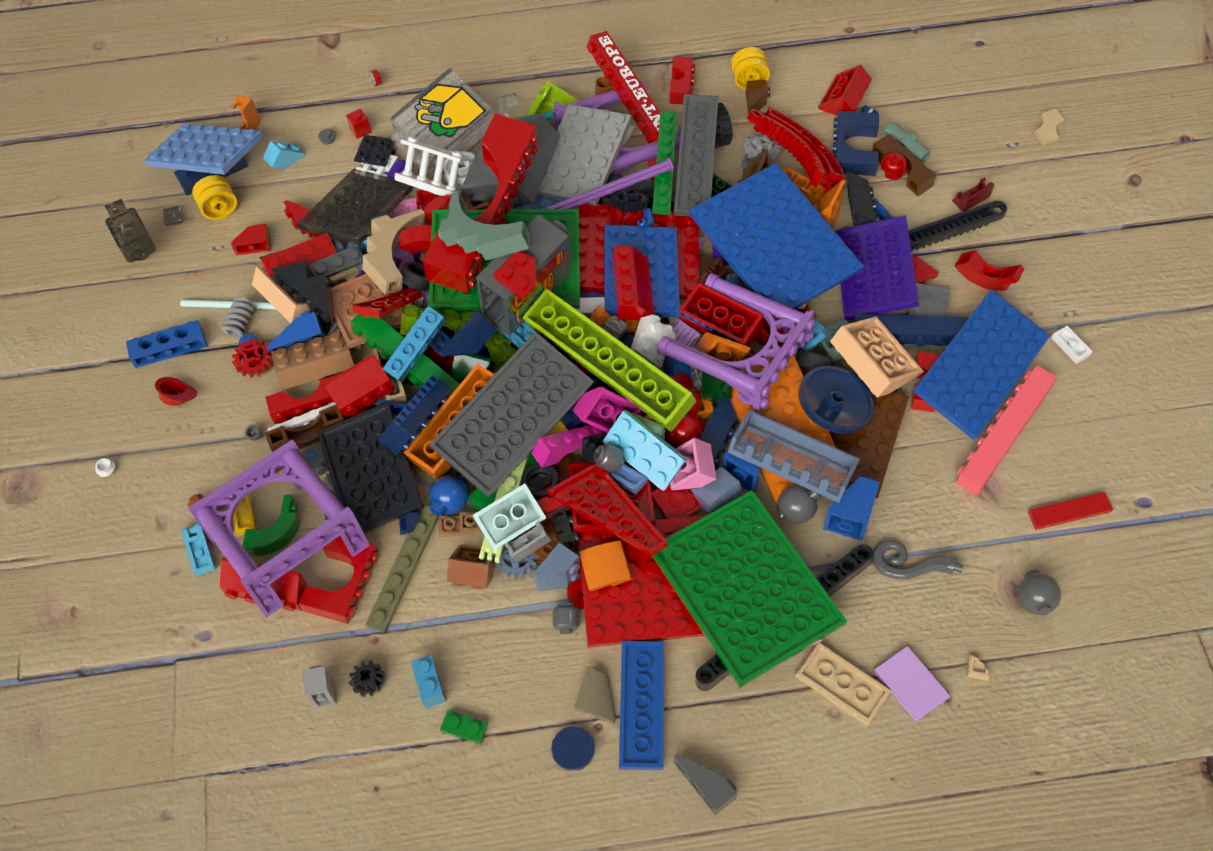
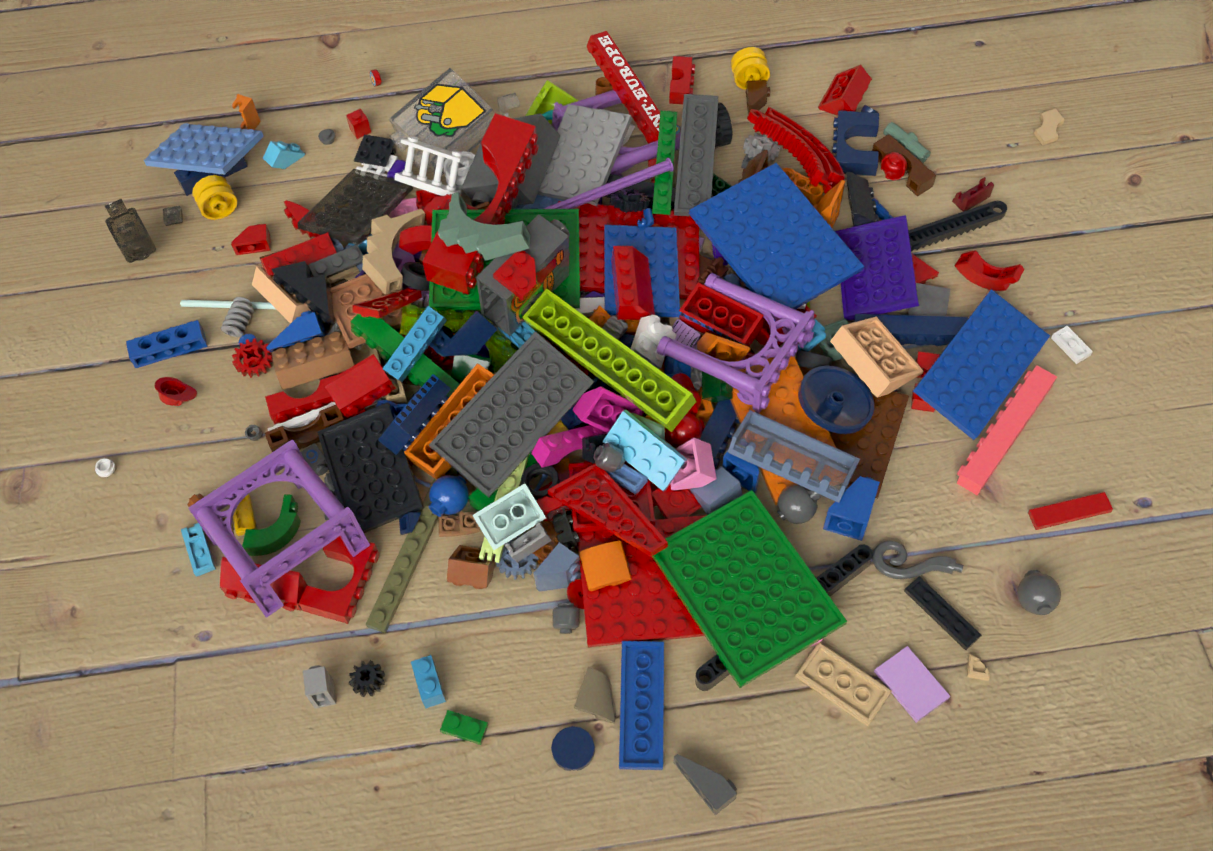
none -> black tile [904,576,982,650]

